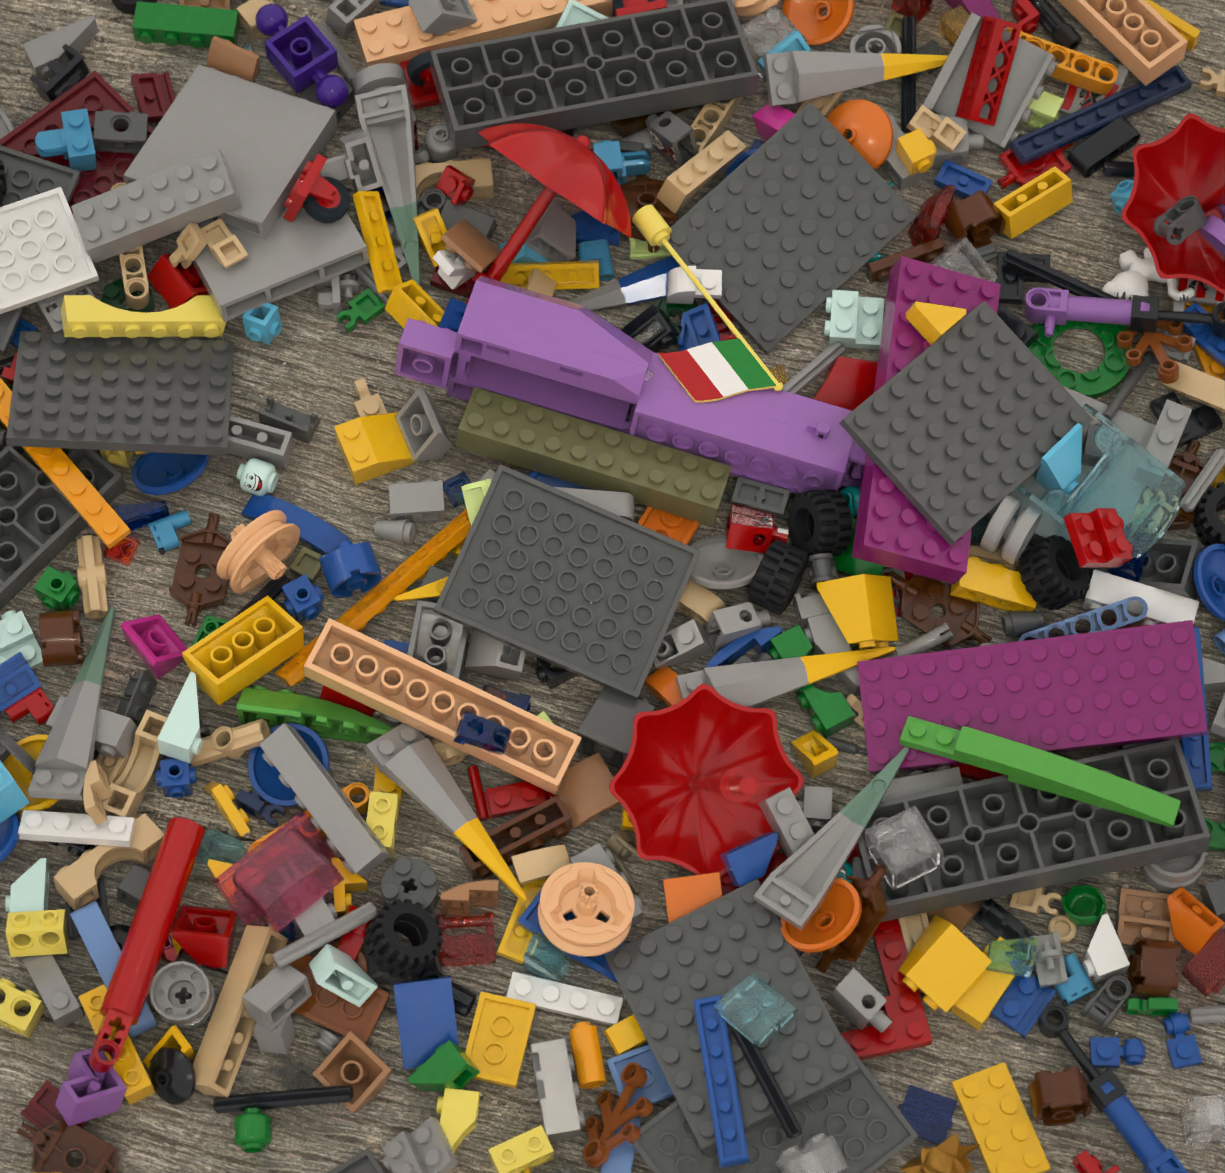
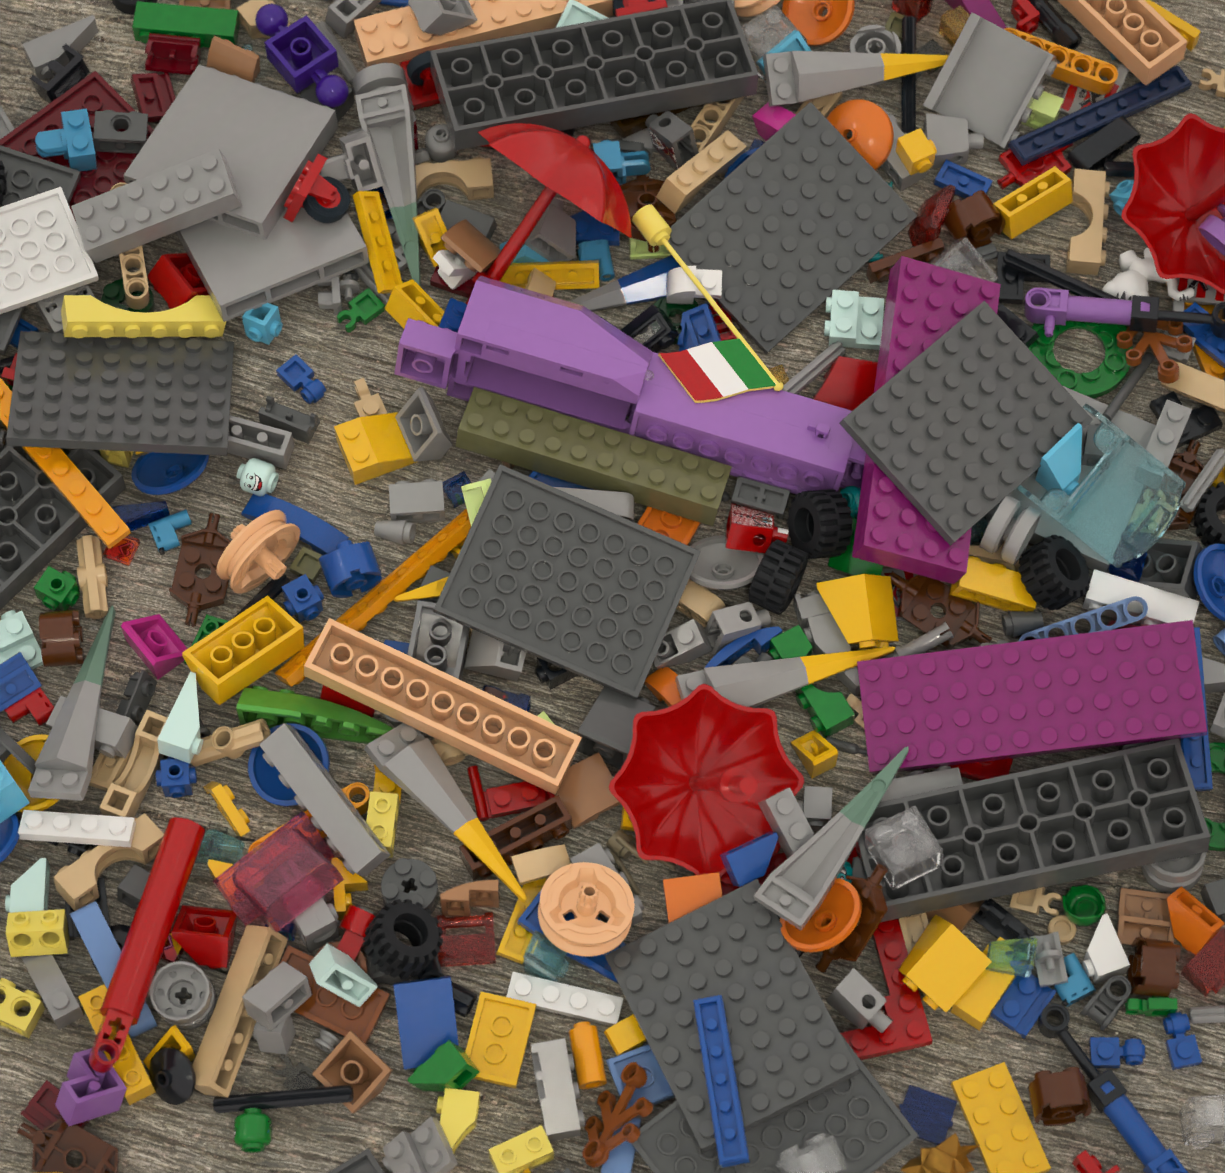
tan slope [83,760,112,826] -> none
tan plate [169,222,208,269] -> none
tan slope [201,218,248,269] -> none
dark blue plate [235,789,286,828] -> none
light grey axle [272,902,378,968] -> none
red bracket [435,165,476,206] -> none
clear blue leg [453,711,512,754] -> none
clear light blue slope [714,974,798,1046] -> none
black axle [726,1010,802,1139] -> none
dark grey piece [808,553,837,587] -> none
bright green slope [900,716,1181,828] -> none
tan slope [906,104,967,152] -> none
yellow slope [906,301,966,345] -> none
red fence [955,16,1022,126] -> none
red plate [1063,508,1133,568] -> none
dark grey piece [1153,195,1207,245] -> none
none -> dark red hinge [145,33,201,75]
none -> blue plate [276,354,326,404]
none -> tan arch [1066,169,1110,275]

